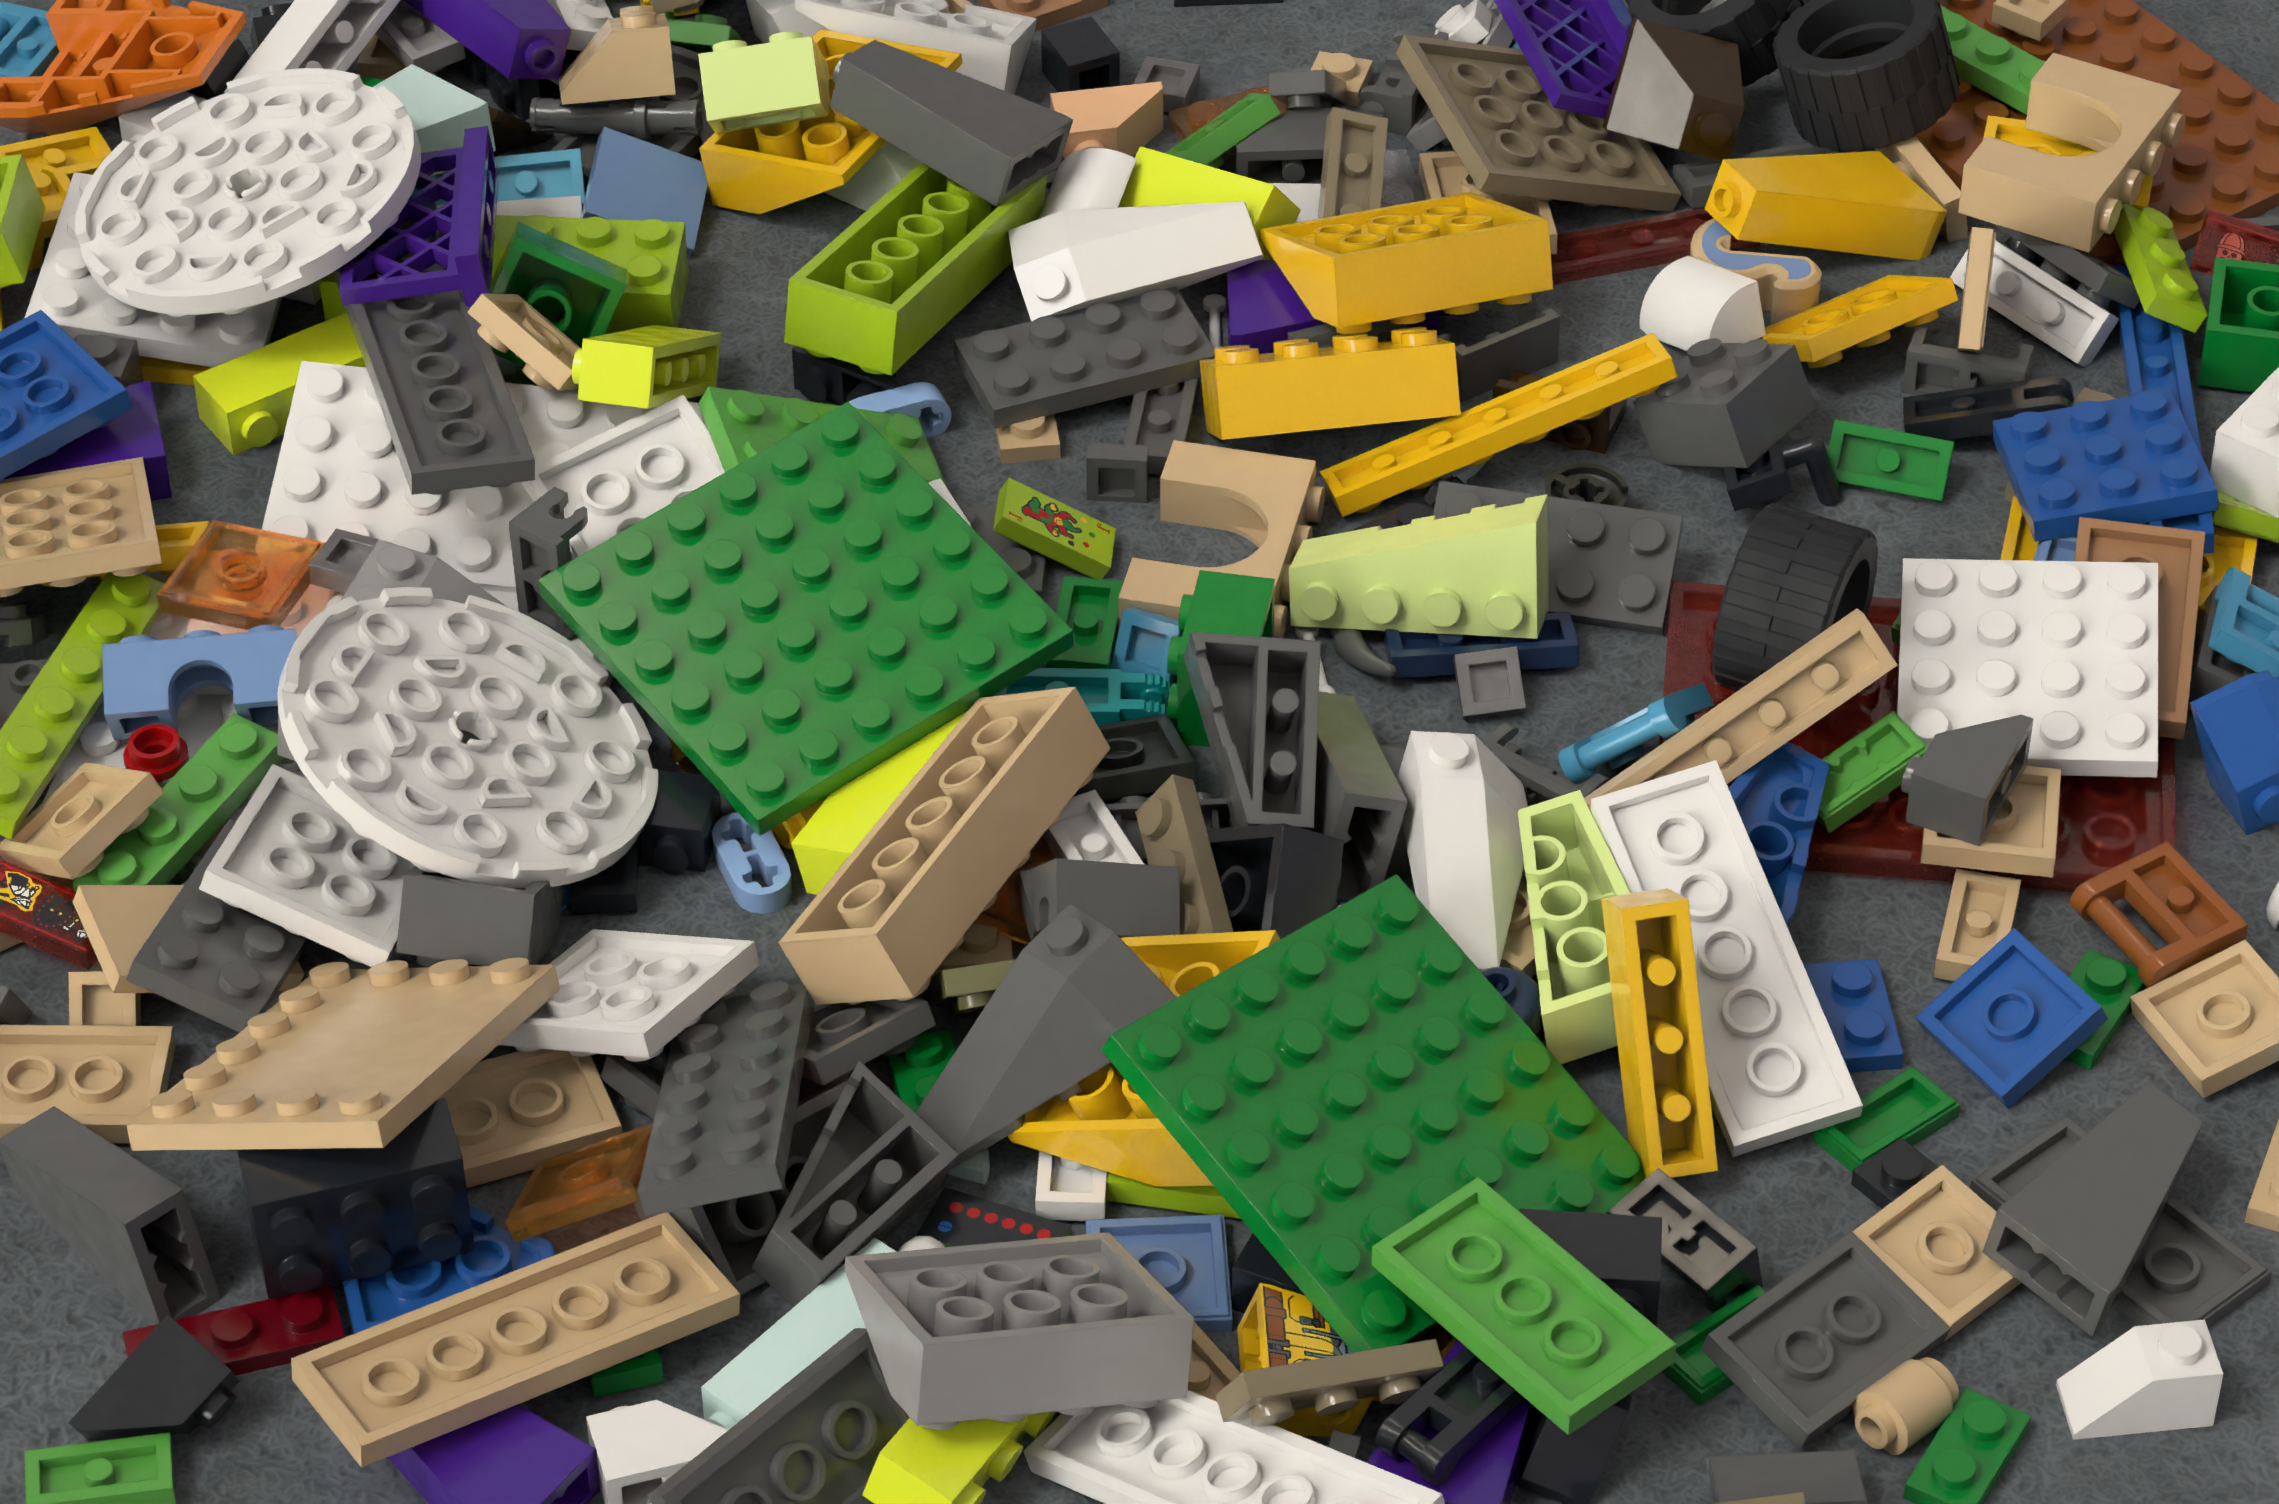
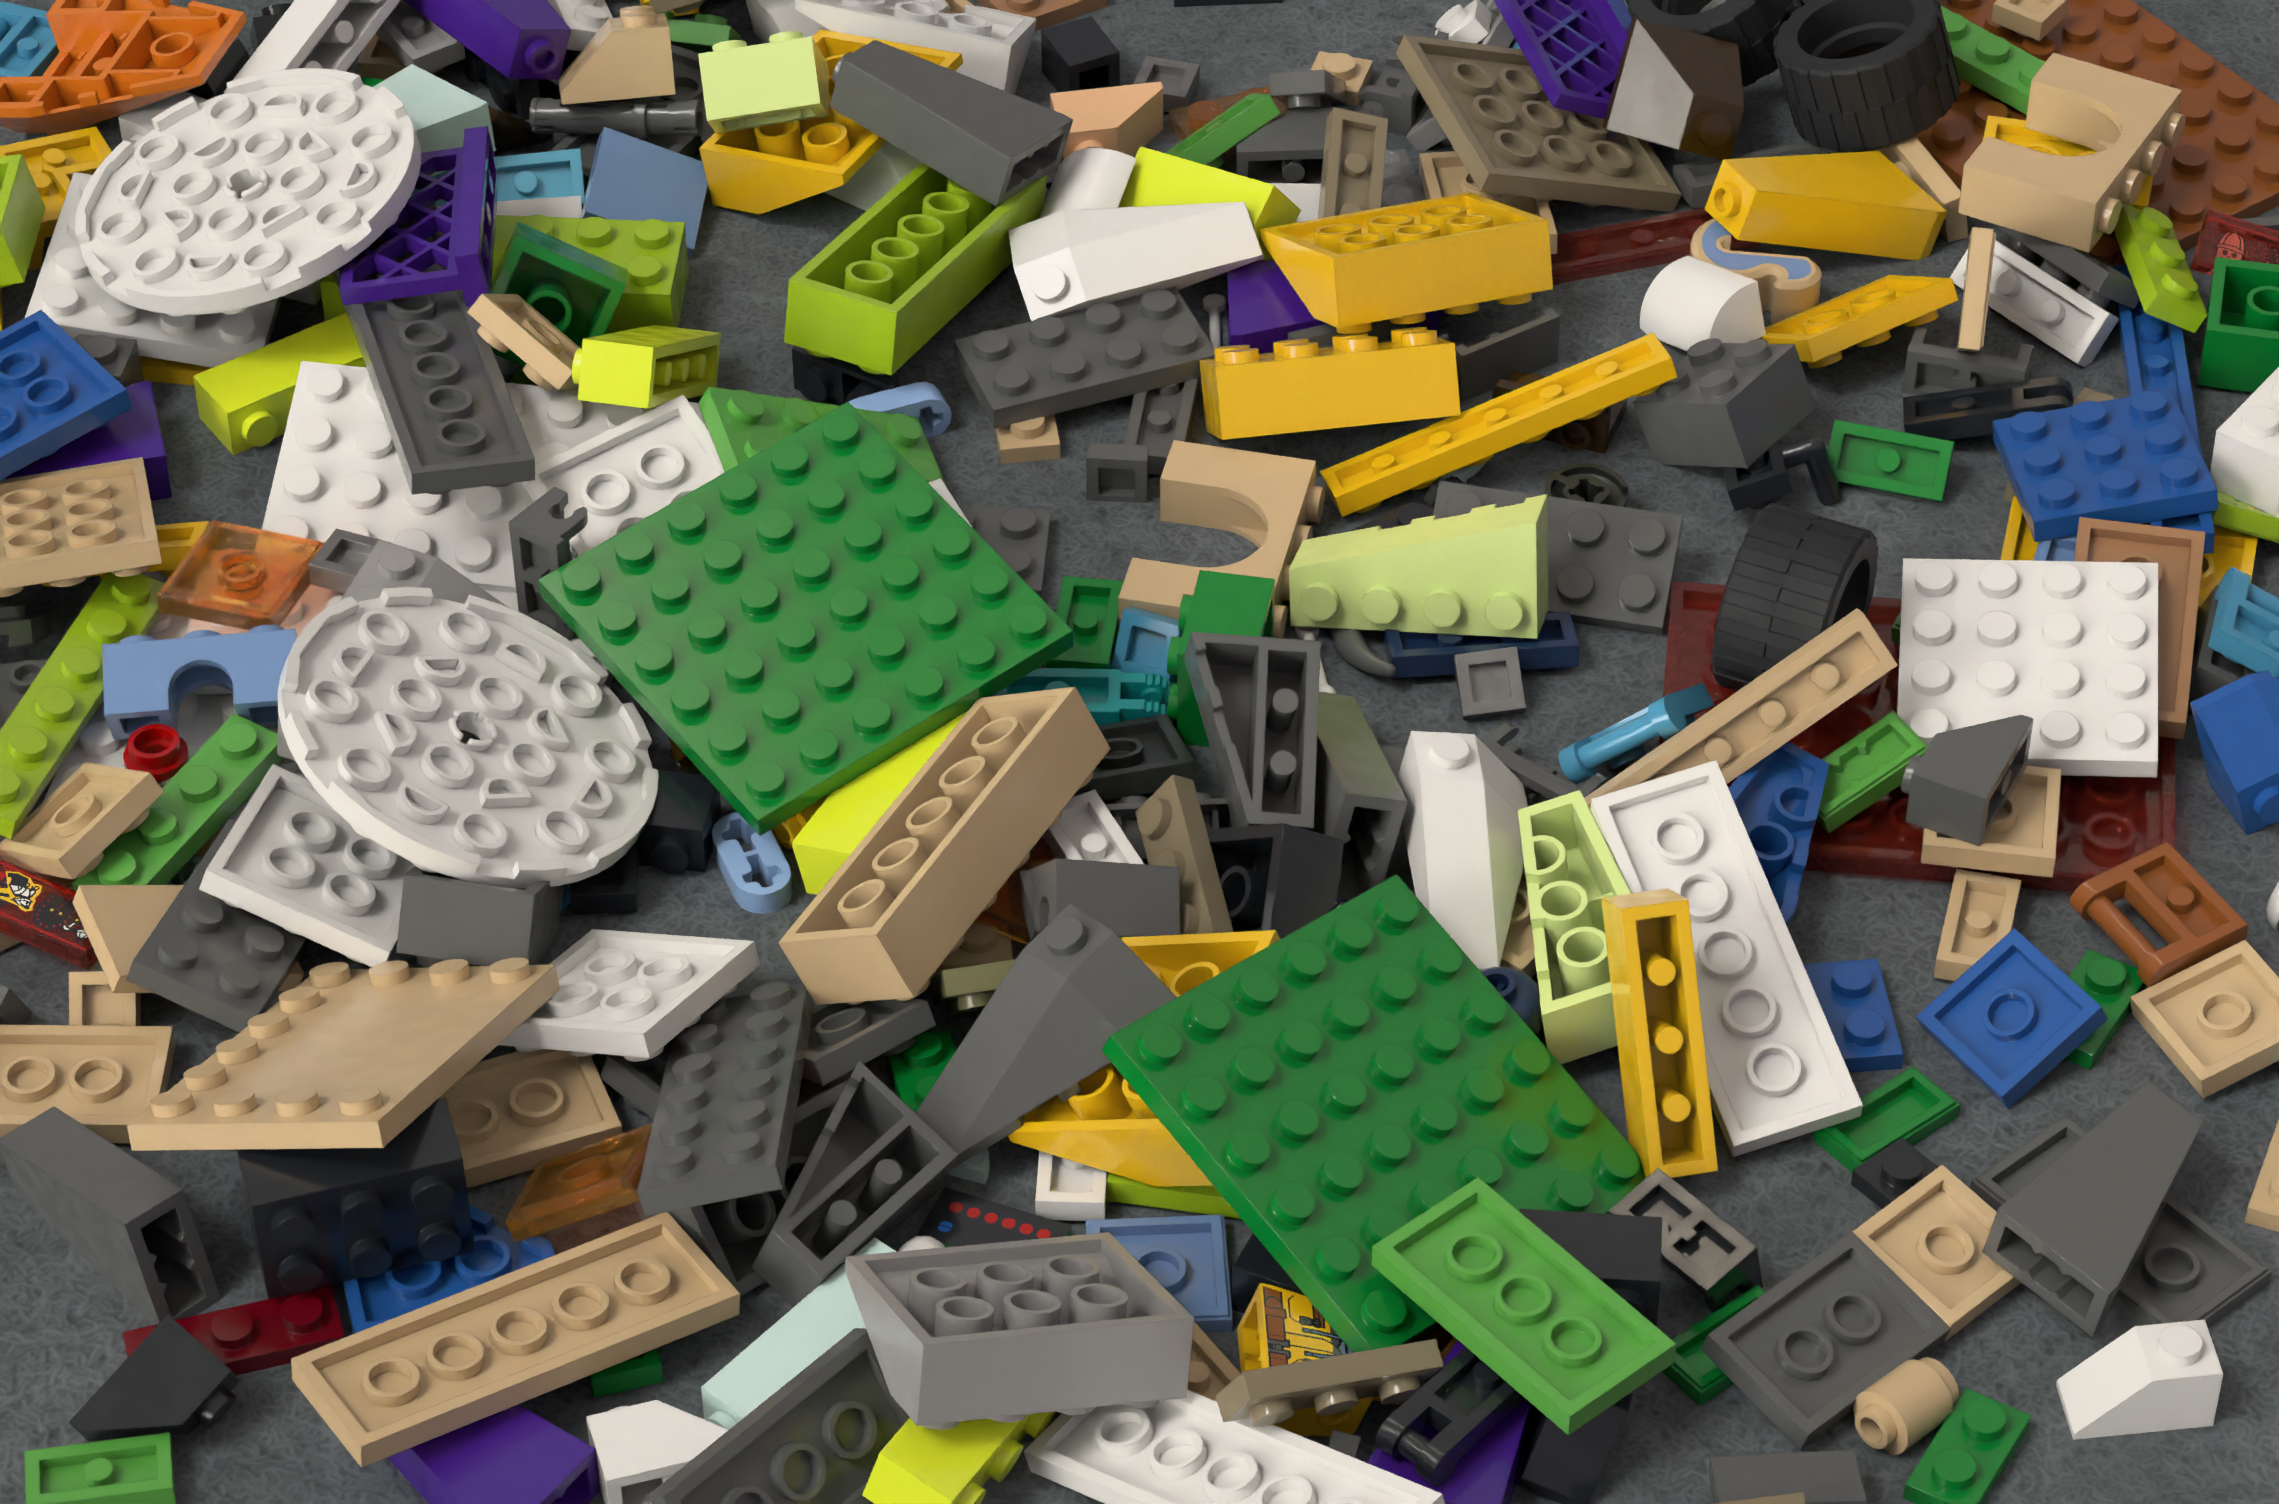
lime tile [993,478,1116,579] -> none

